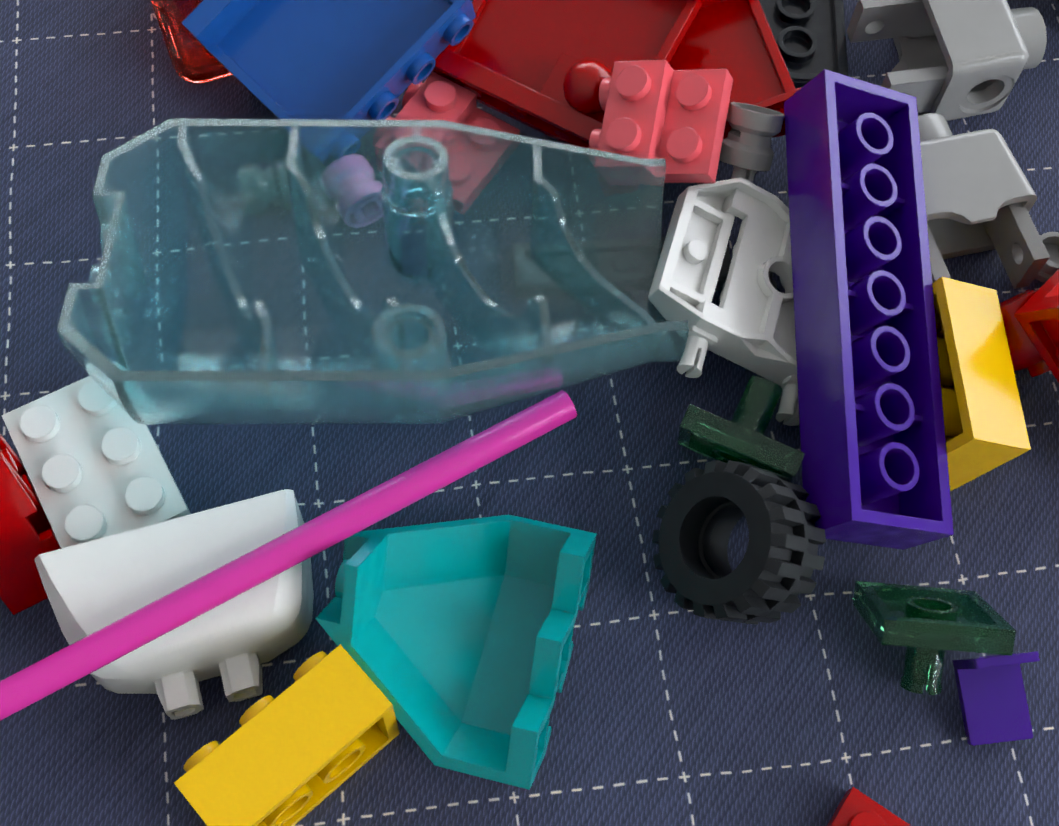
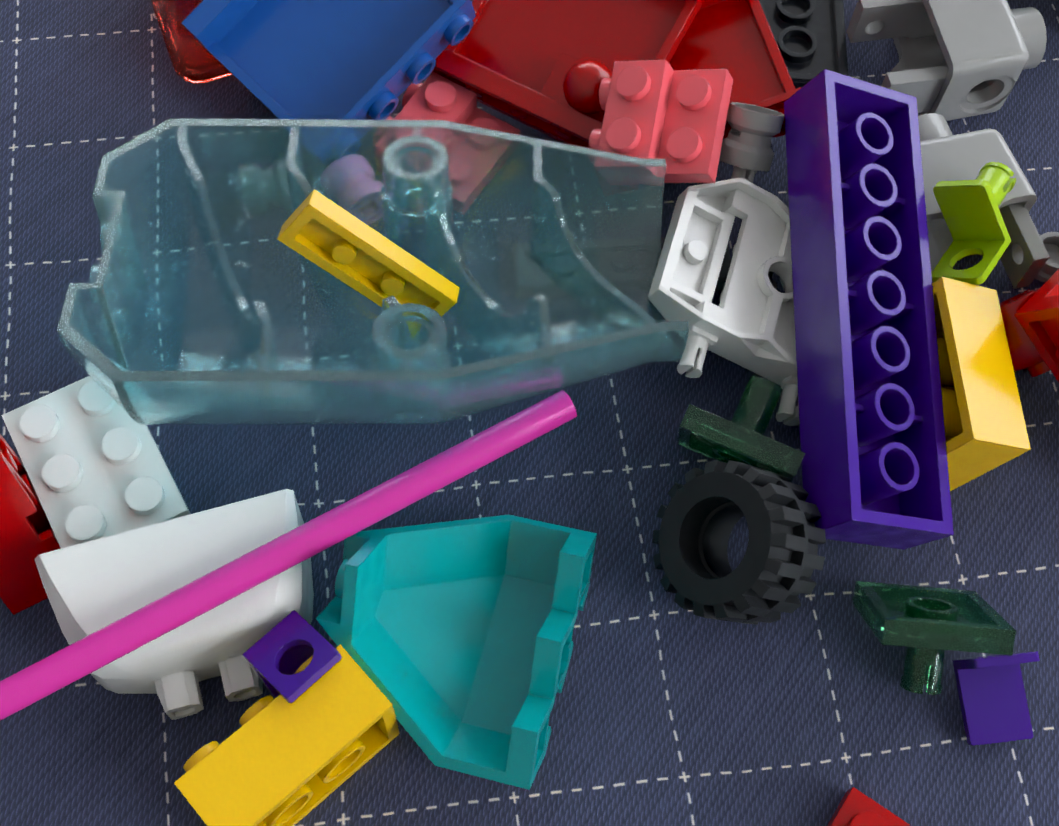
none -> dark purple bracket [242,610,342,703]
none -> yellow plate [277,189,460,334]
none -> lime bracket [931,162,1016,285]

